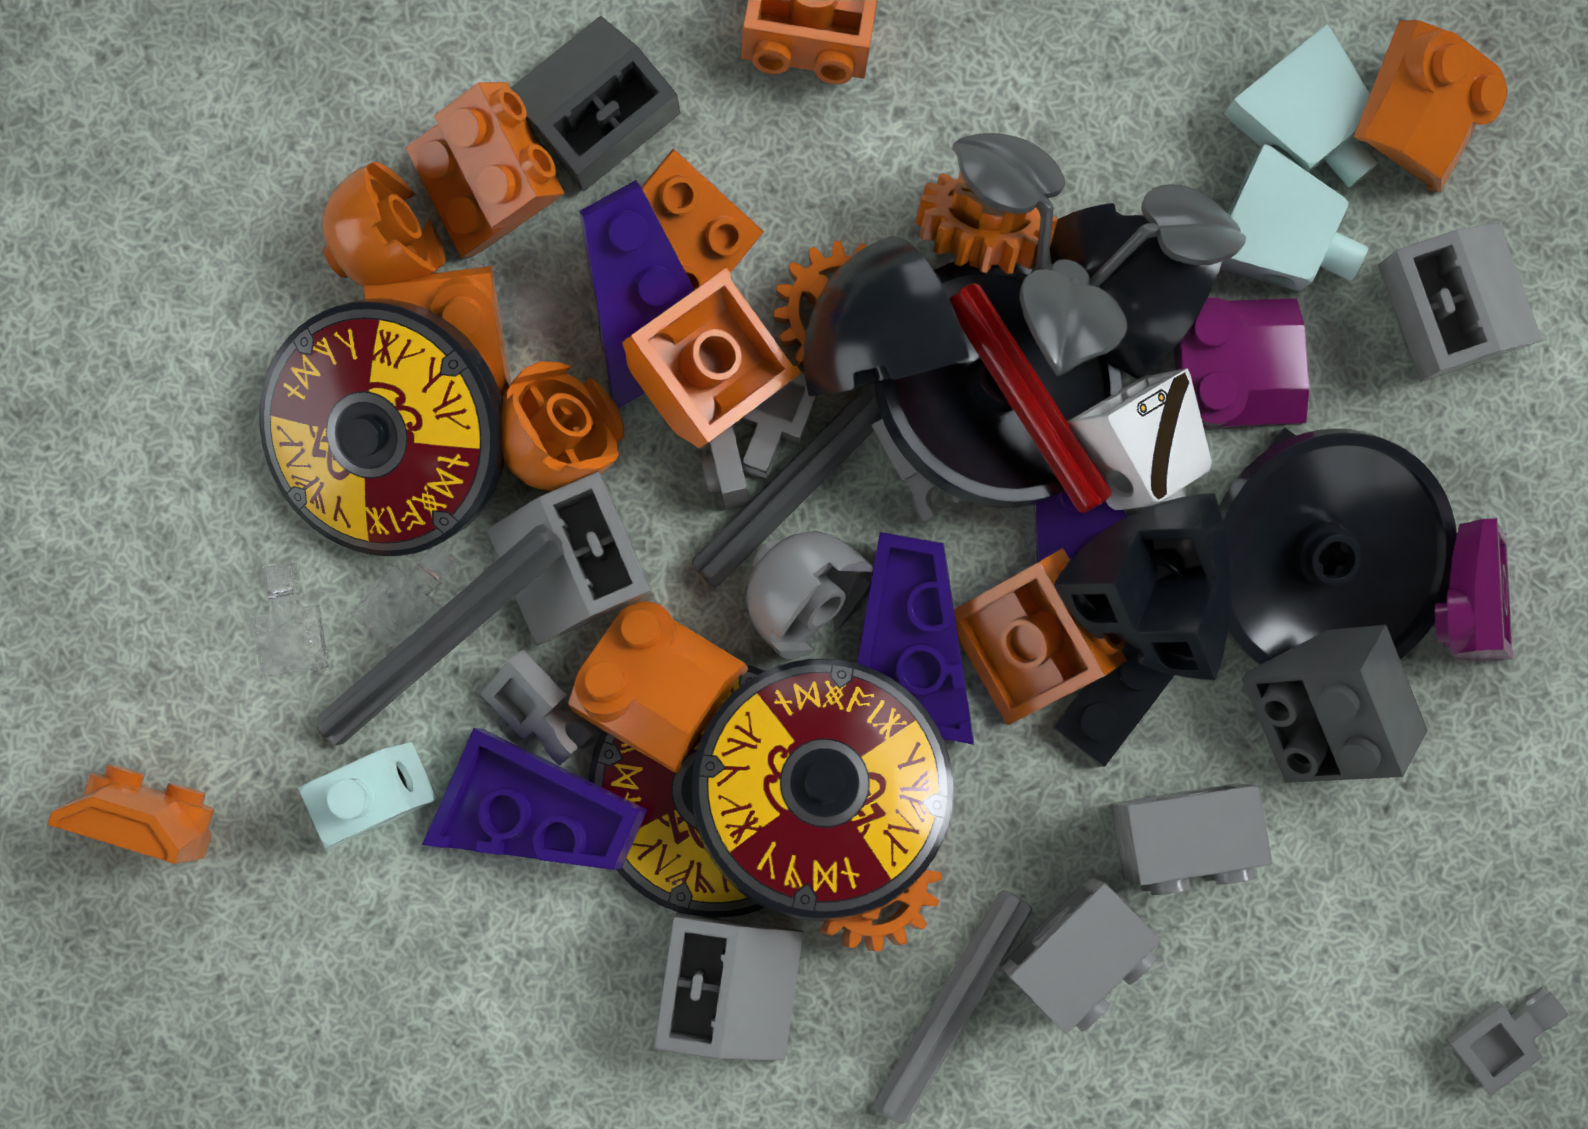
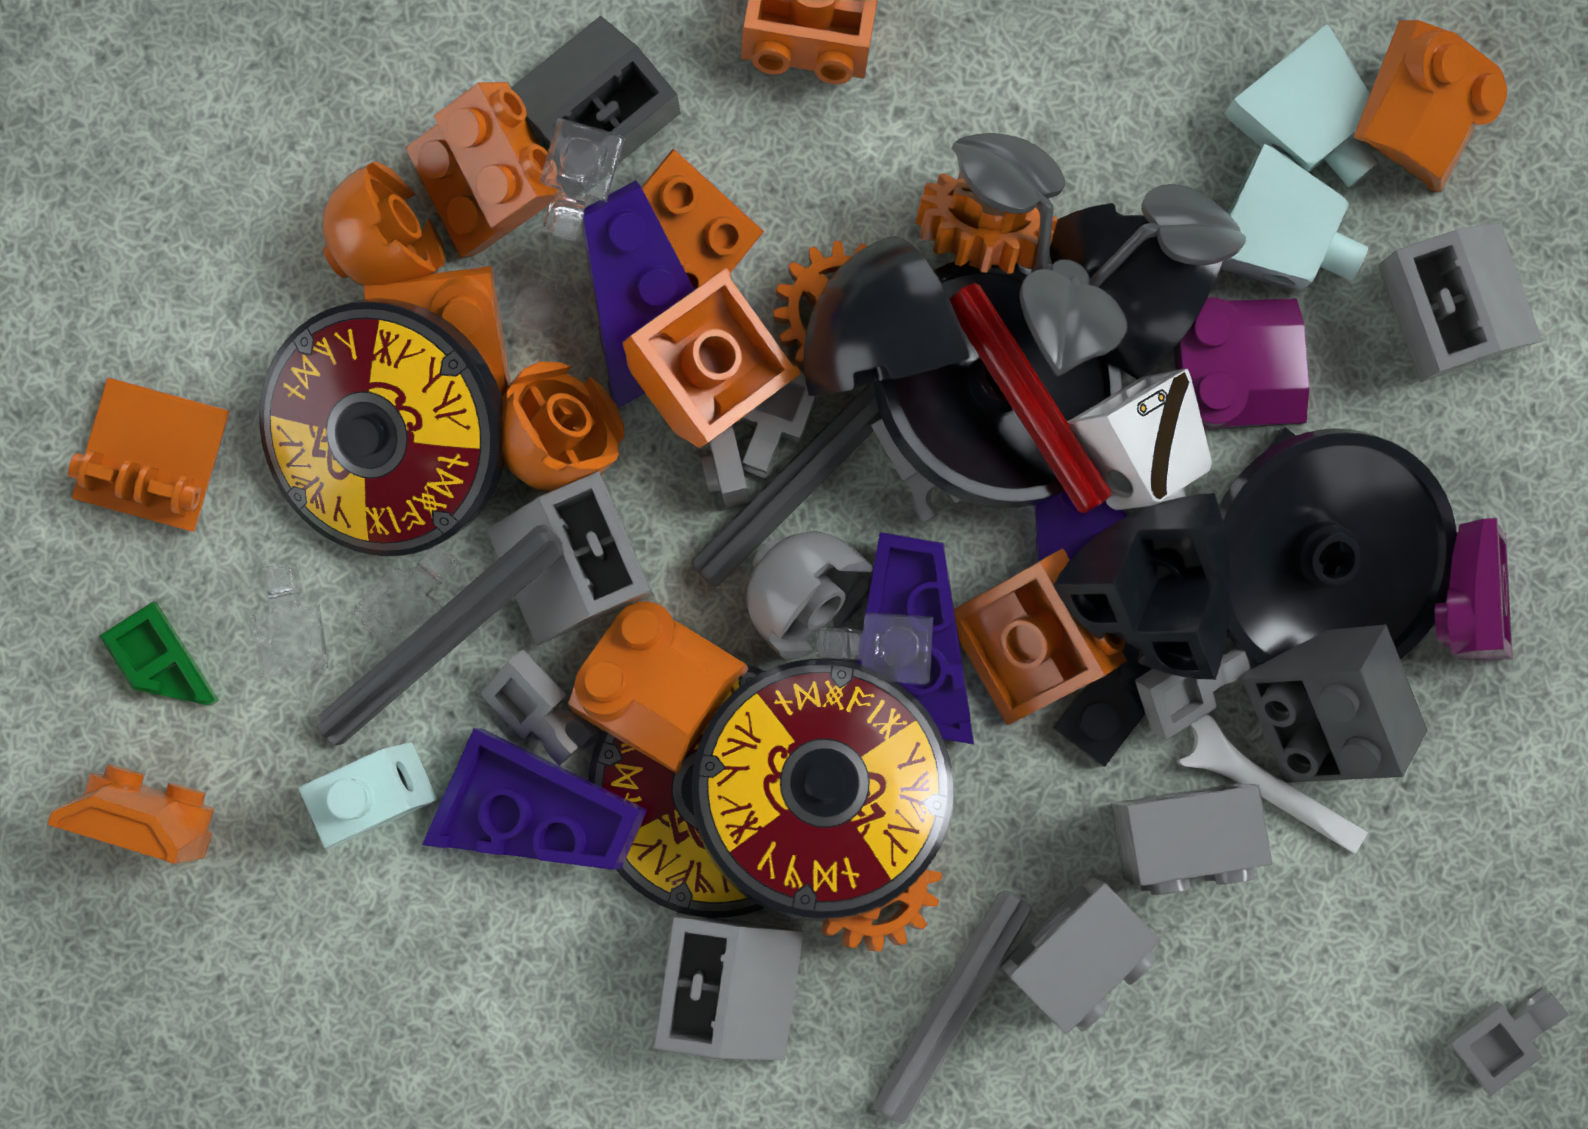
none -> orange hinge [68,377,230,532]
none -> green tile [99,601,220,706]
none -> clear plate [540,118,625,242]
none -> clear plate [816,612,933,684]
none -> light grey plate [1135,647,1251,740]
none -> white piece [1177,714,1368,854]

